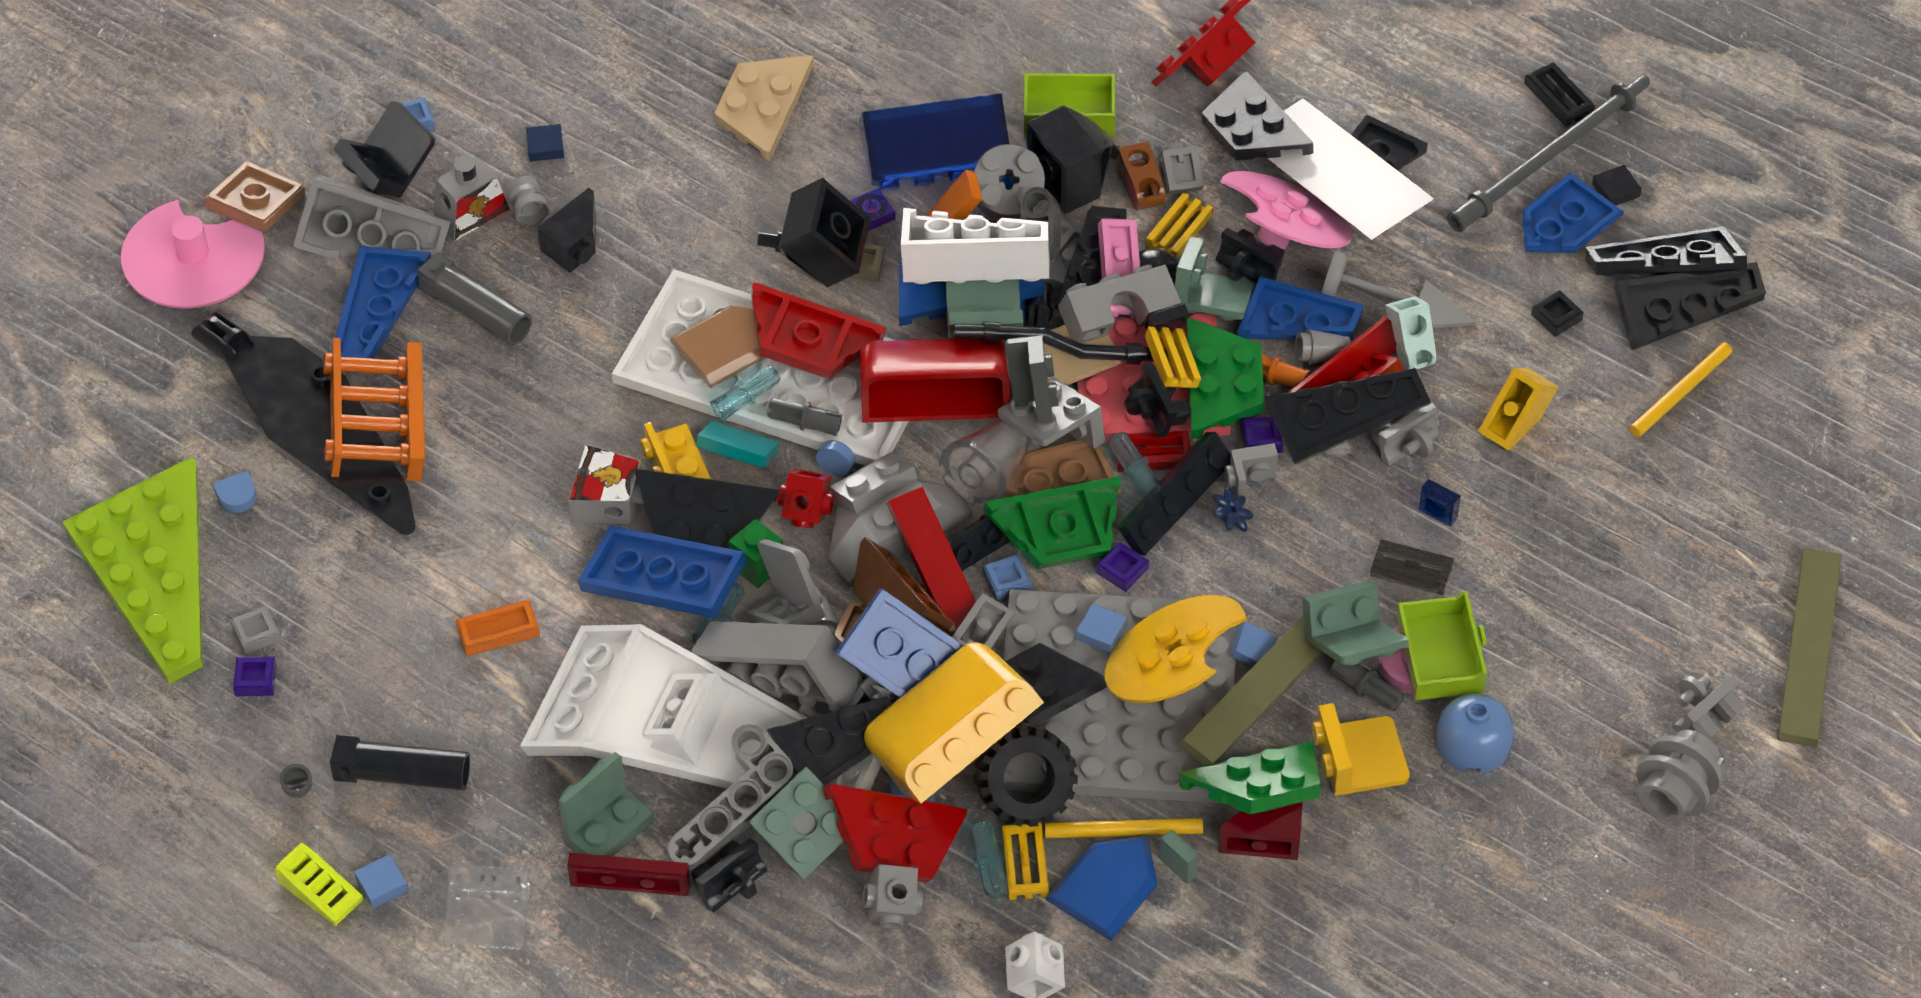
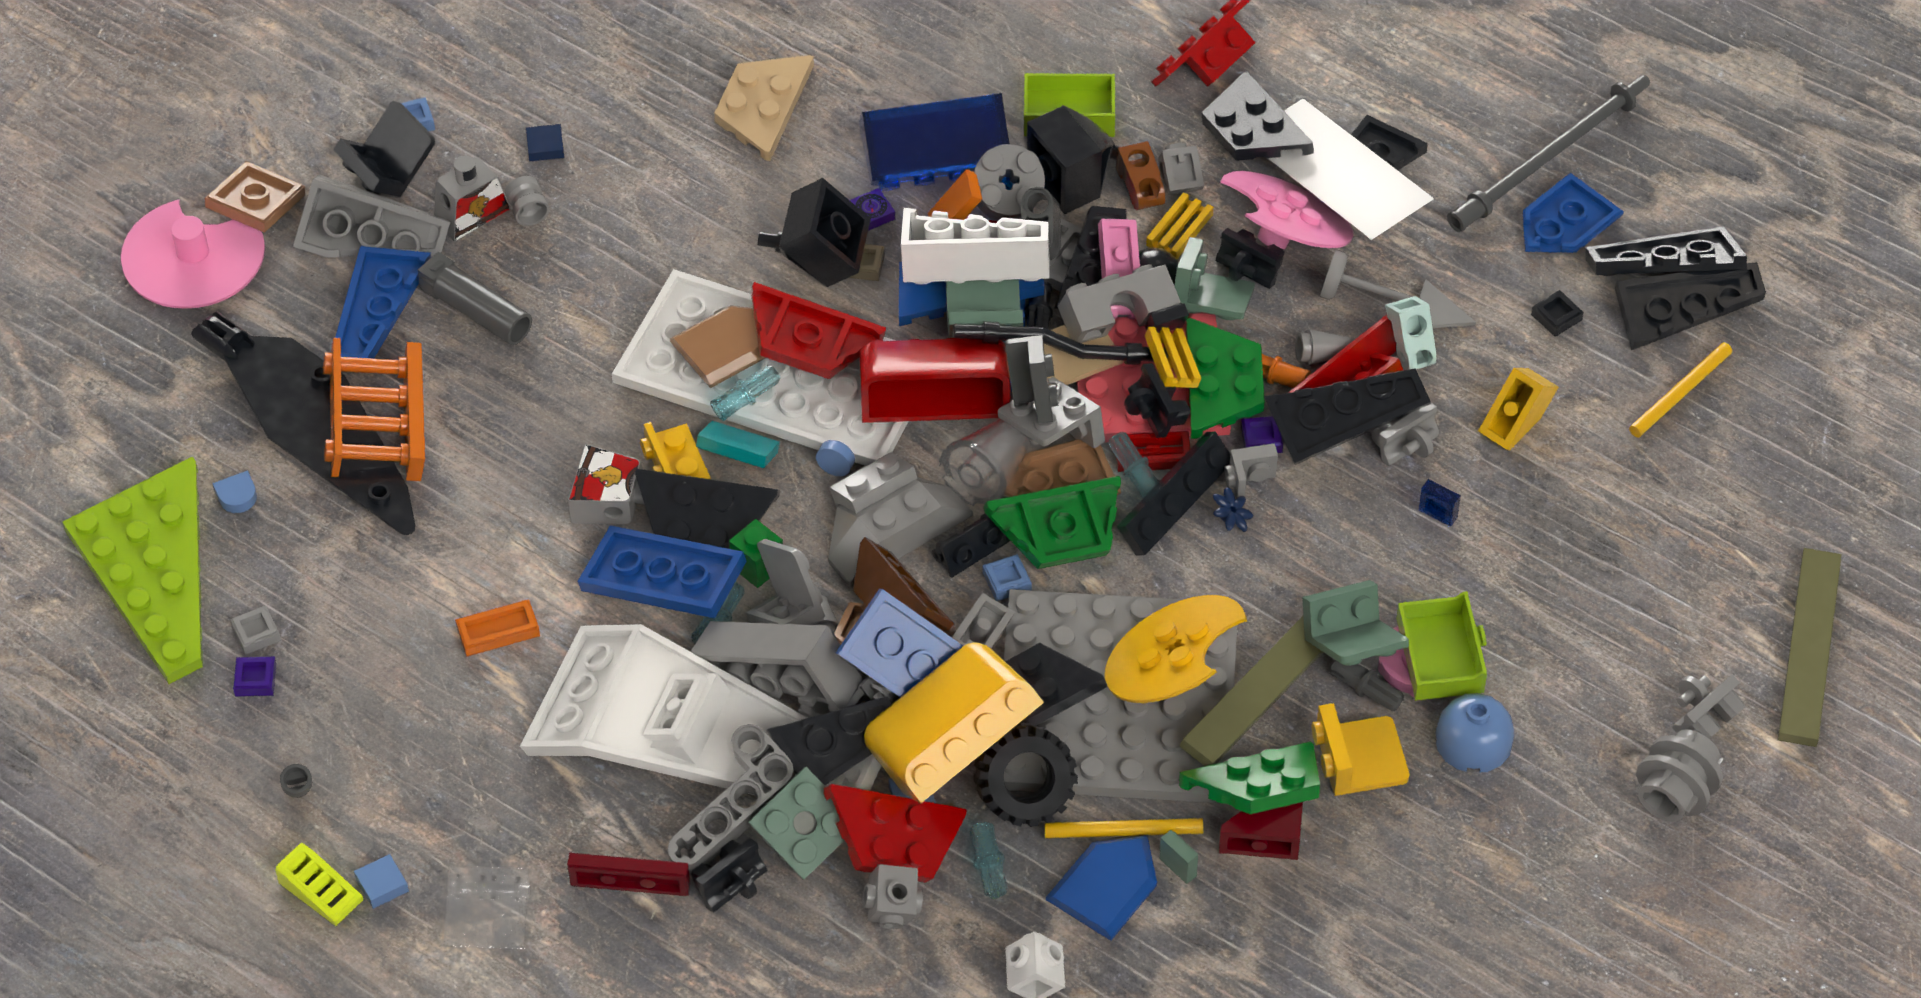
black piece [330,735,470,790] -> none
black slope [537,187,596,272] -> none
sand green bracket [558,752,654,856] -> none
dark grey axle [767,398,843,436] -> none
red brick [778,469,834,528] -> none
red tile [886,486,976,631] -> none
yellow tile [1002,823,1049,900] -> none
medium blue tile [1076,603,1127,653] -> none
dark purple tile [1096,542,1149,592] -> none
medium blue tile [1230,622,1277,668] -> none
blue wing [1237,277,1364,341] -> none
clear smoke tile [1370,539,1454,595] -> none
black tile [1524,62,1595,127] -> none
black tile [1592,165,1642,205] -> none

